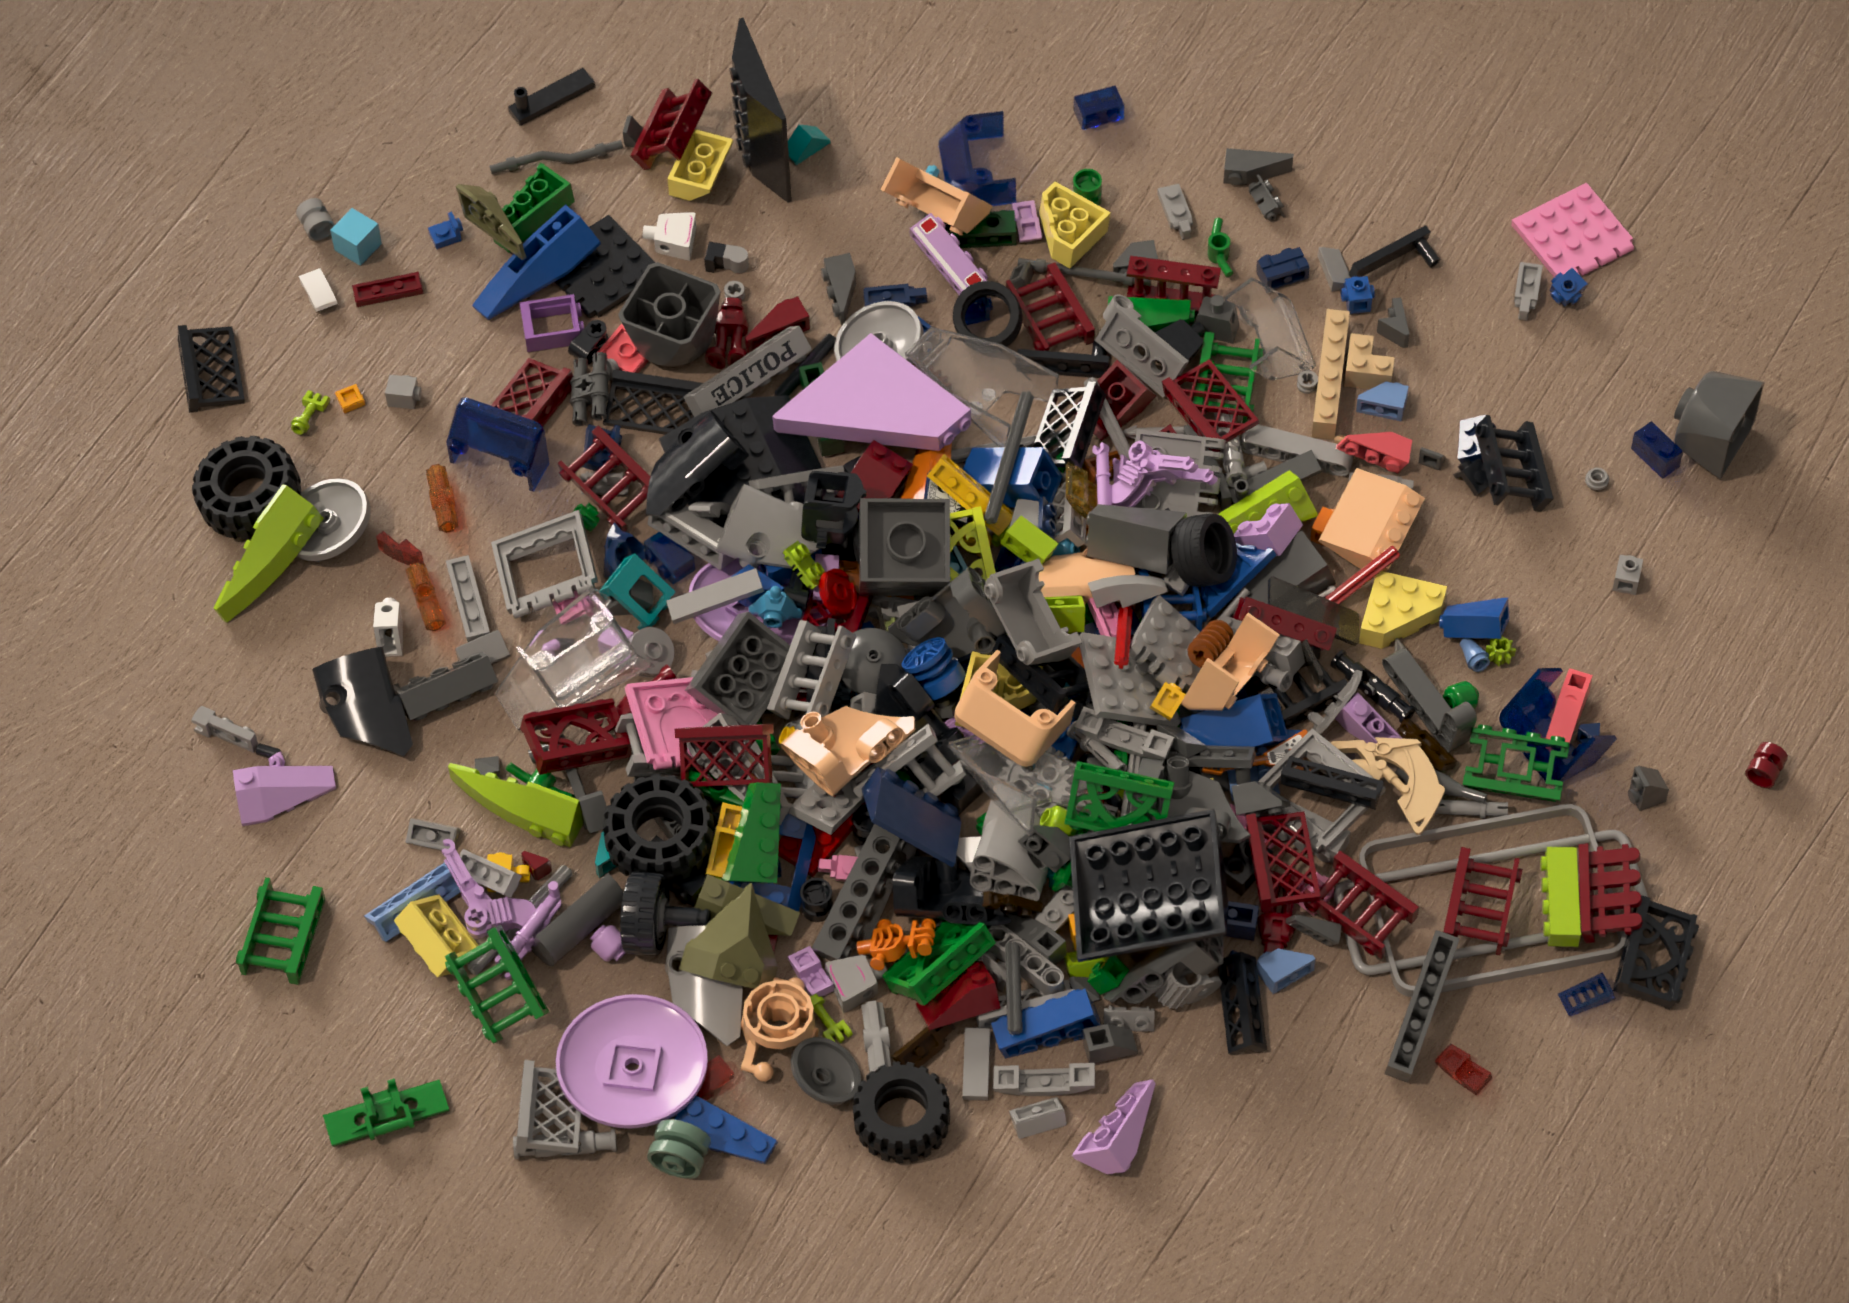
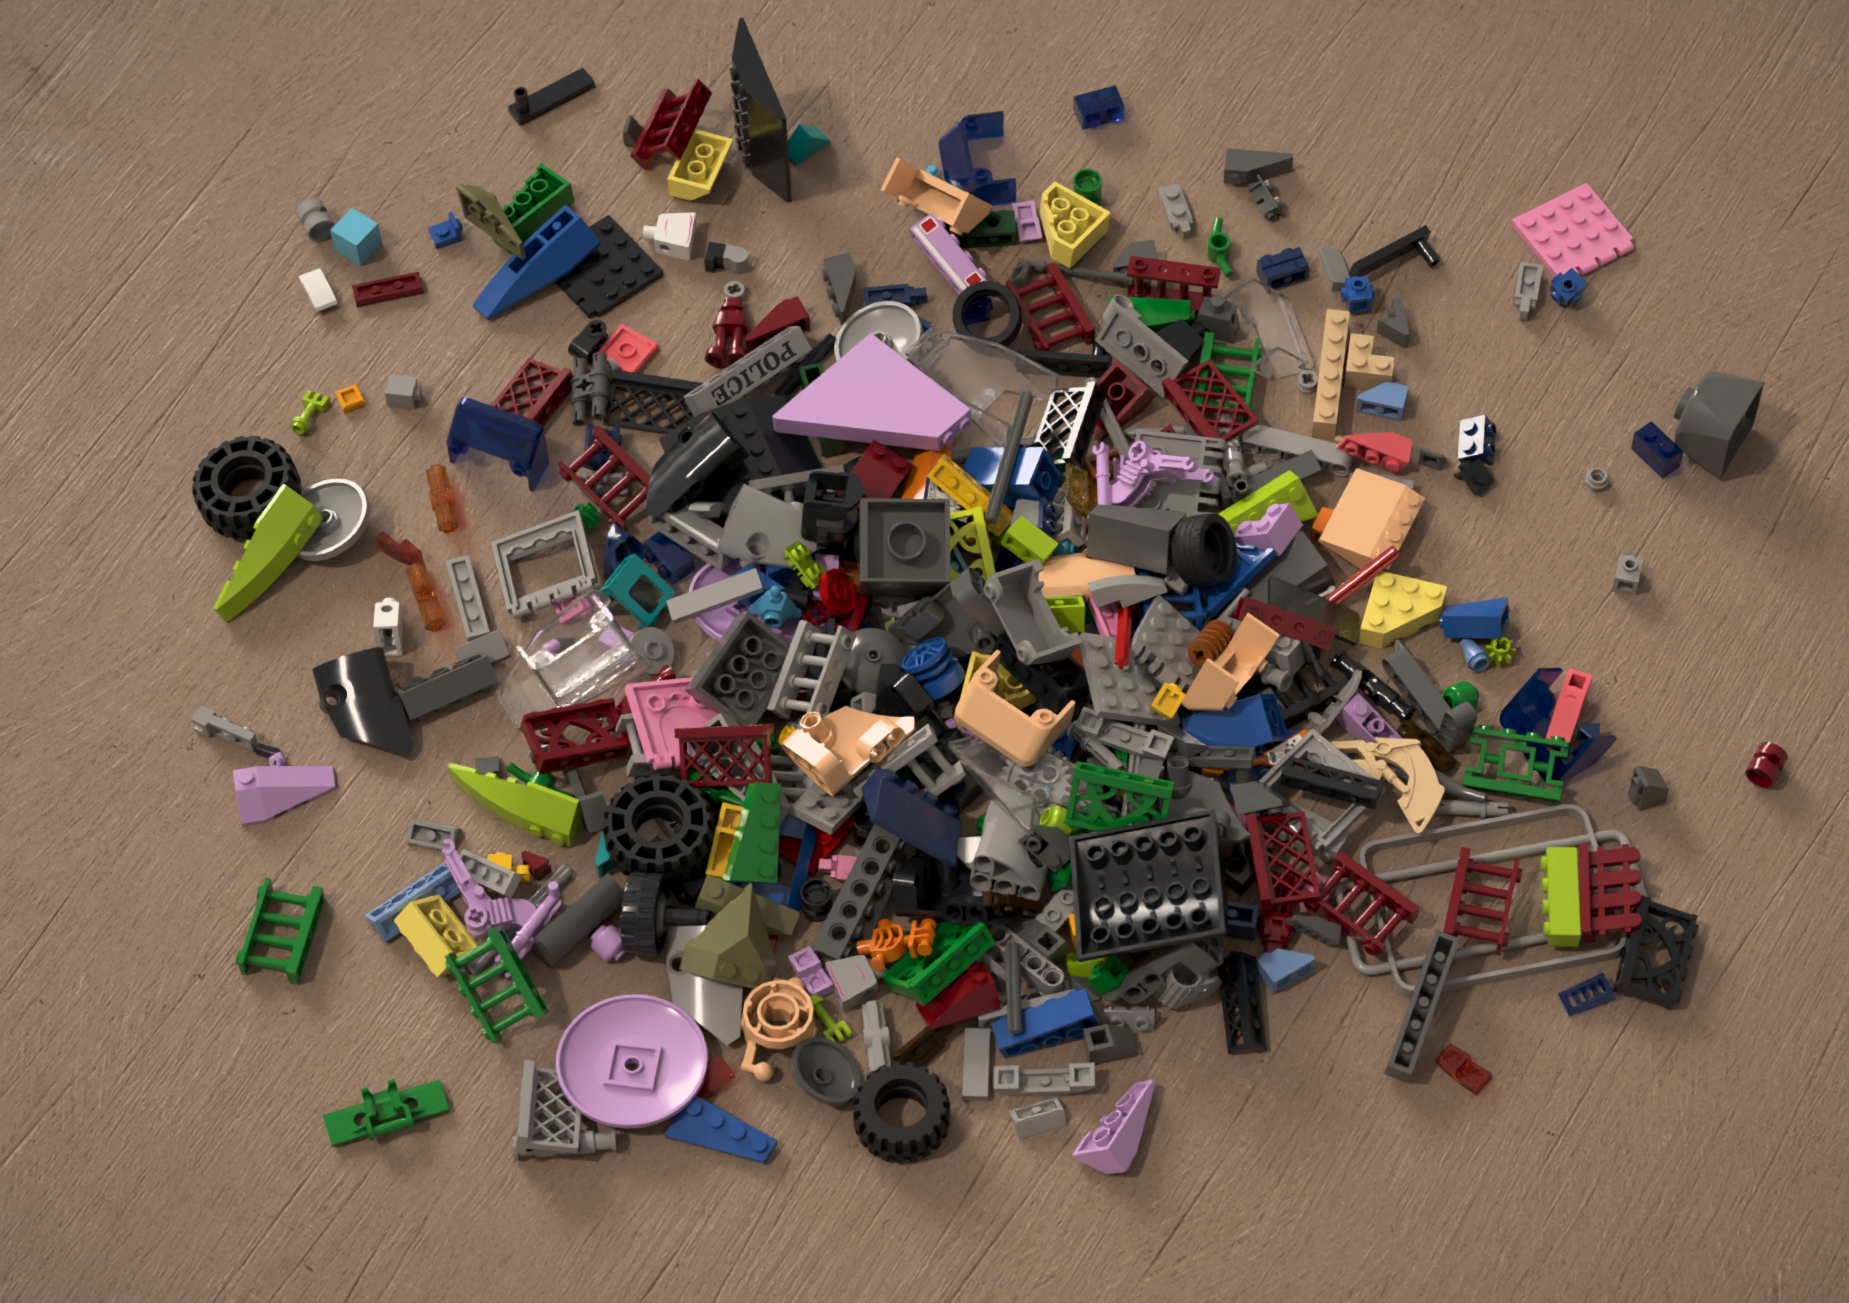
black fence [177,325,245,413] -> none
dark grey bar [489,140,623,174] -> none
medium lavender window [520,294,584,352] -> none
dark grey piece [618,262,720,367] -> none
sand green wheel [647,1119,711,1179] -> none
black fence [1474,415,1554,512] -> none

